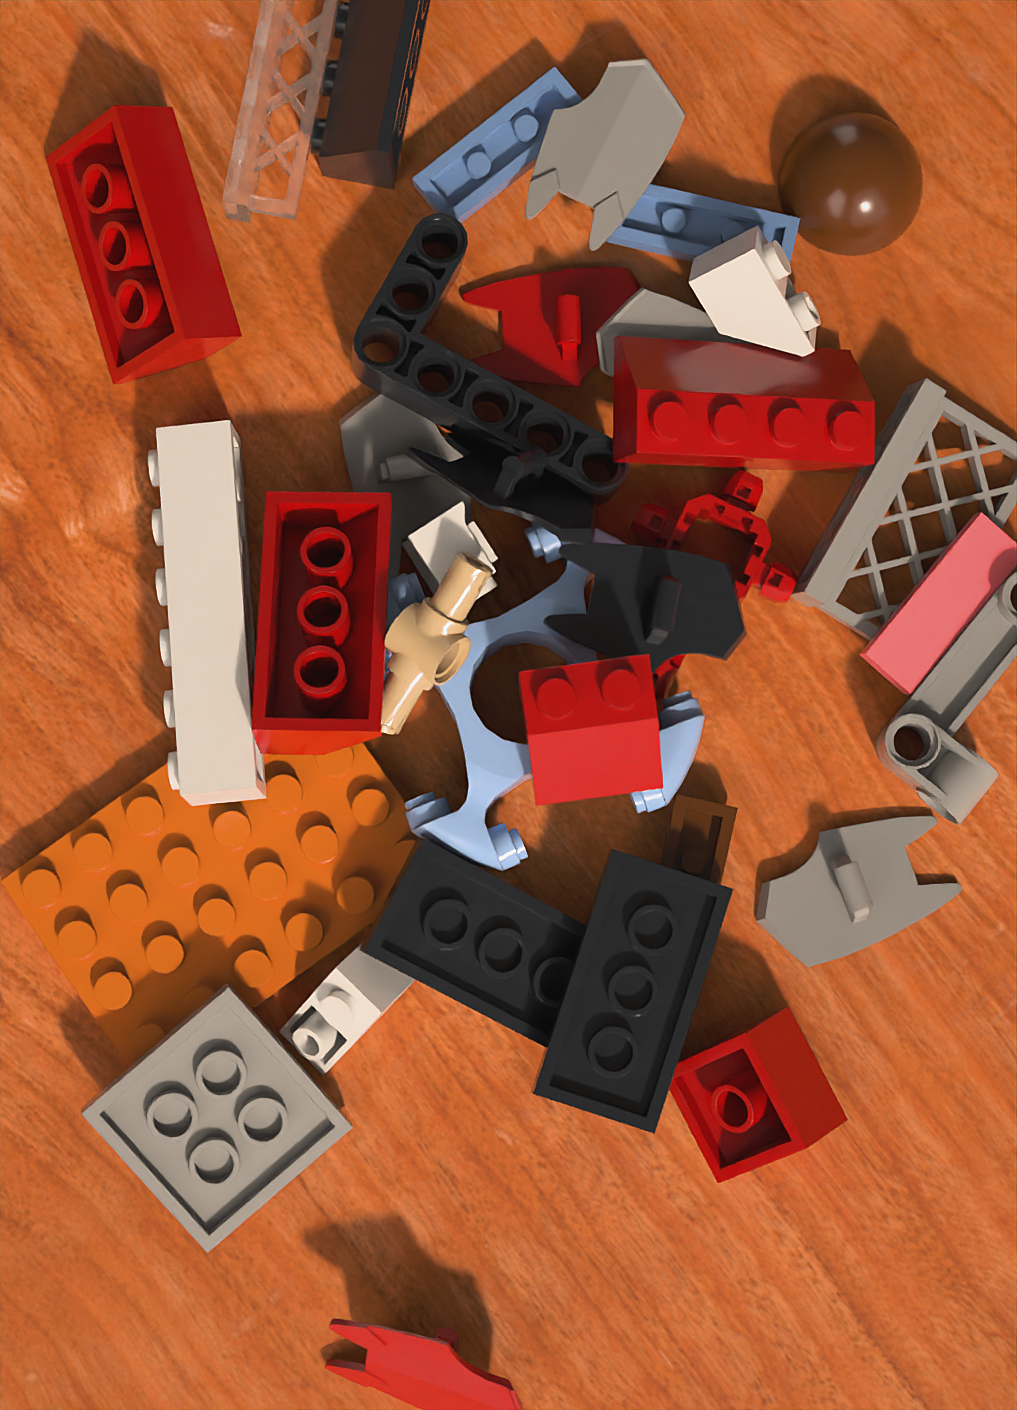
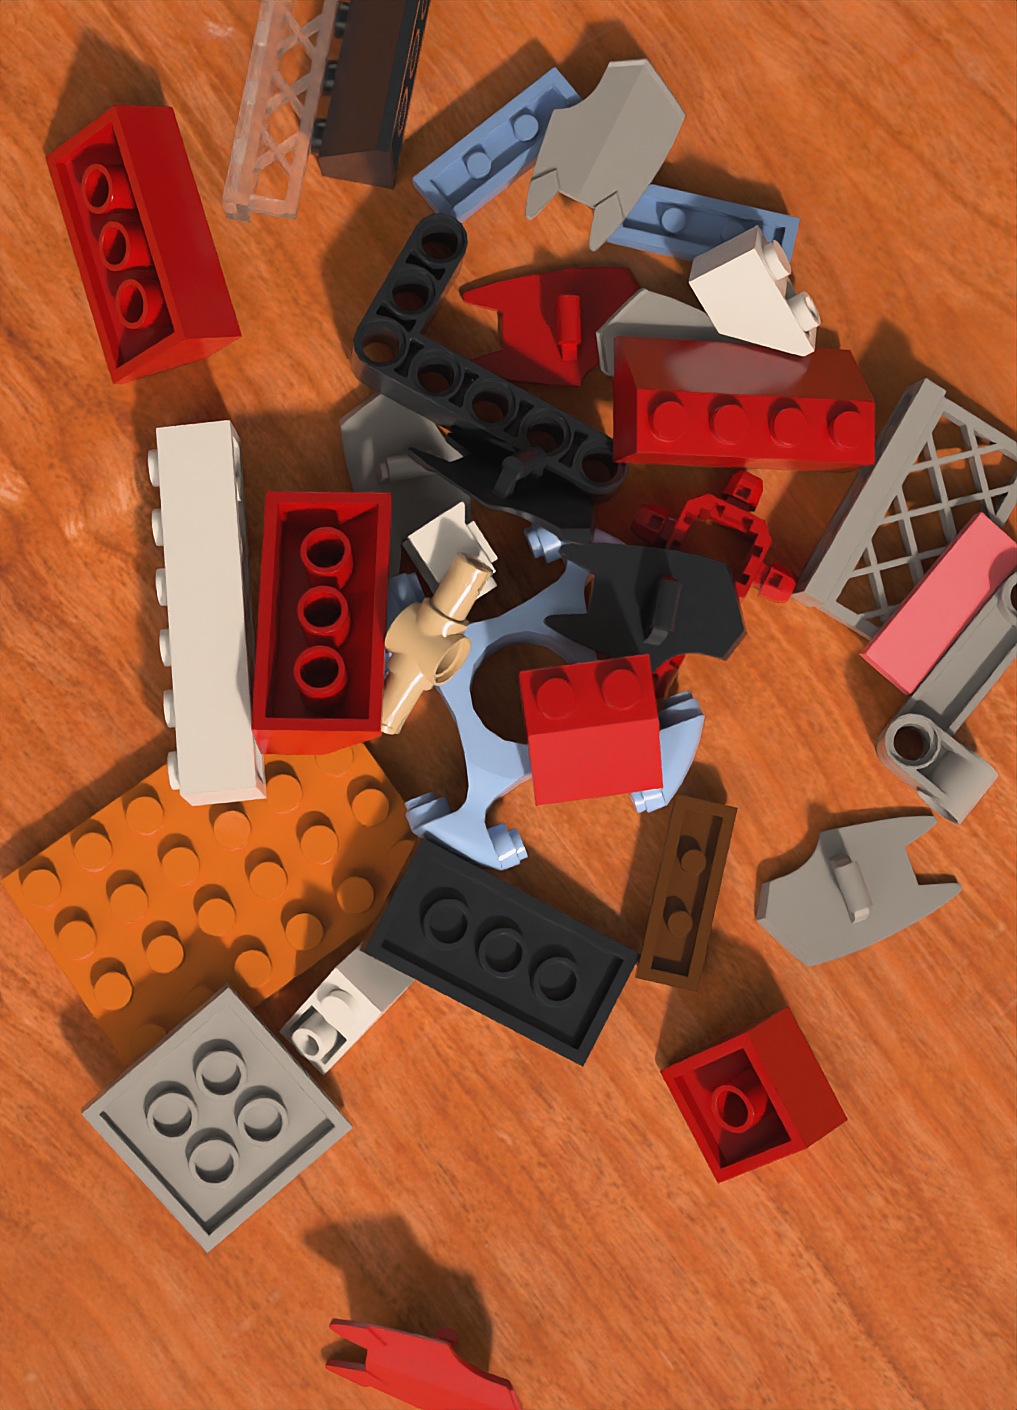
black plate [531,849,733,1134] -> none
reddish brown piece [778,111,923,256] -> none

